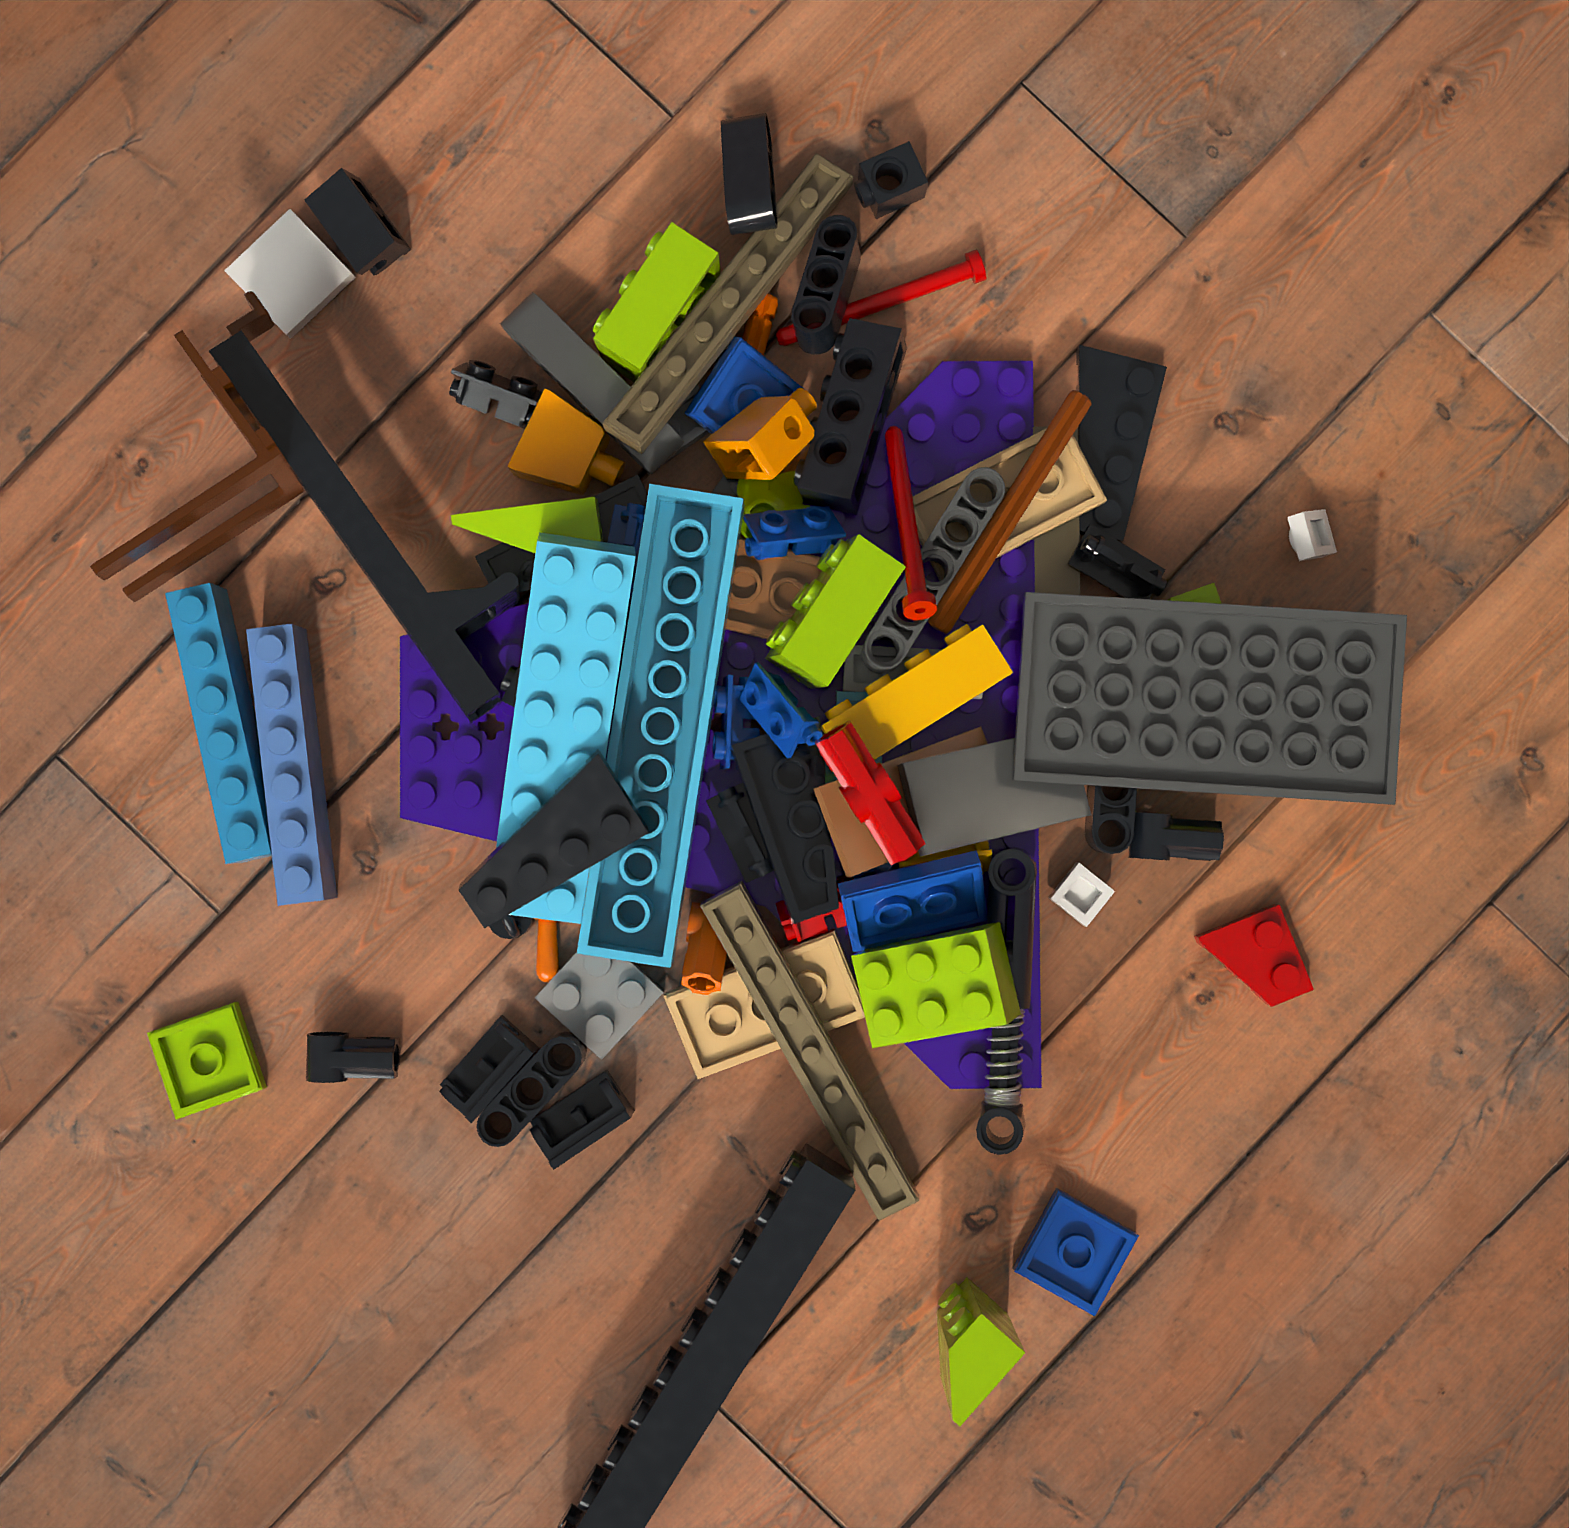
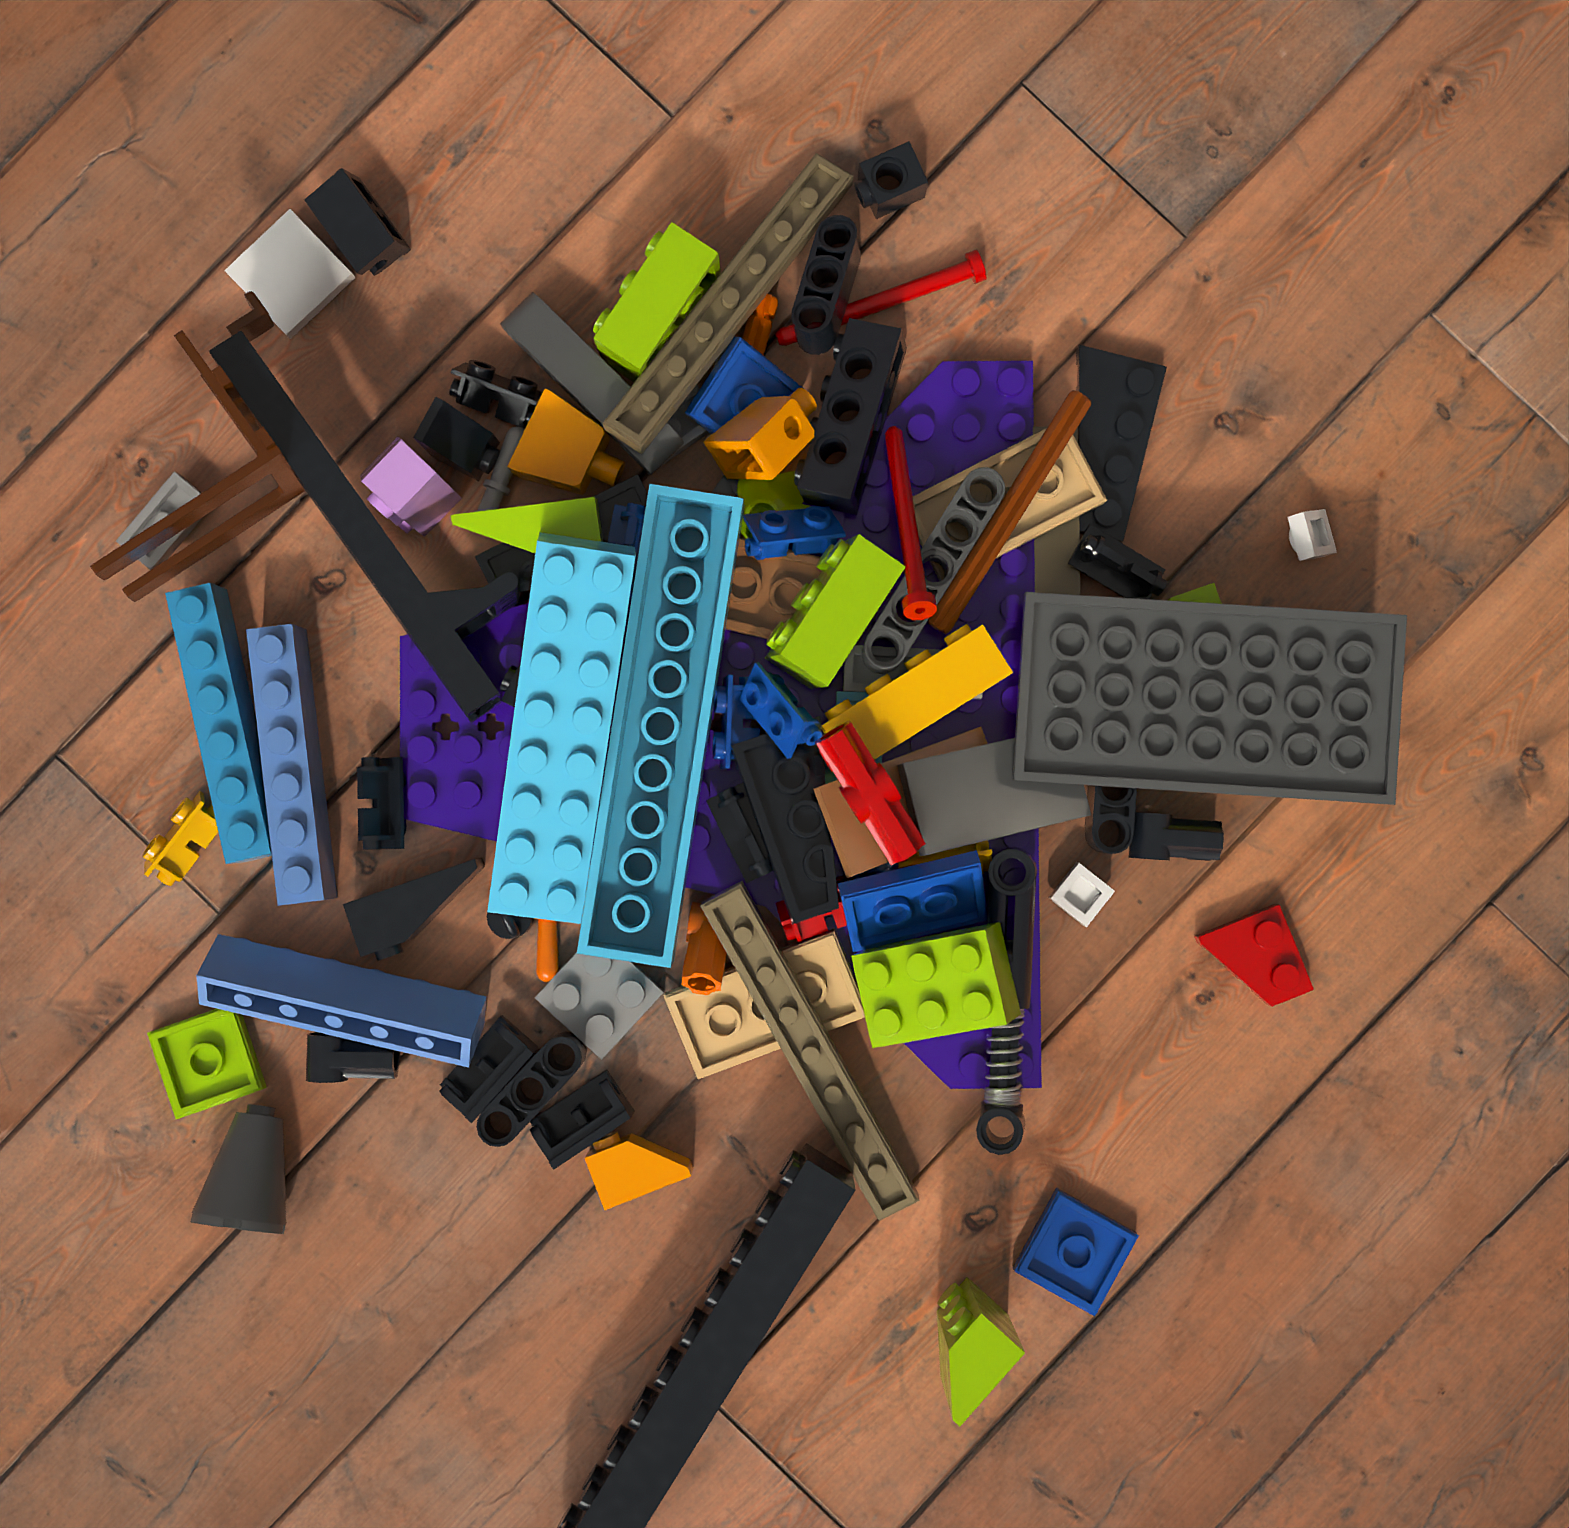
black wing [459,749,649,929] -> none
black beam [721,113,778,235] -> none
none -> light grey plate [116,471,203,570]
none -> yellow hinge [142,791,218,886]
none -> dark grey cone [190,1104,287,1234]
none -> medium blue brick [196,934,487,1068]
none -> black slope [343,858,485,961]
none -> black hinge [356,757,407,850]
none -> lavender wedge [360,436,462,537]
none -> black slope [413,397,500,482]
none -> light grey piece [474,426,525,512]
none -> light orange slope [584,1131,694,1210]

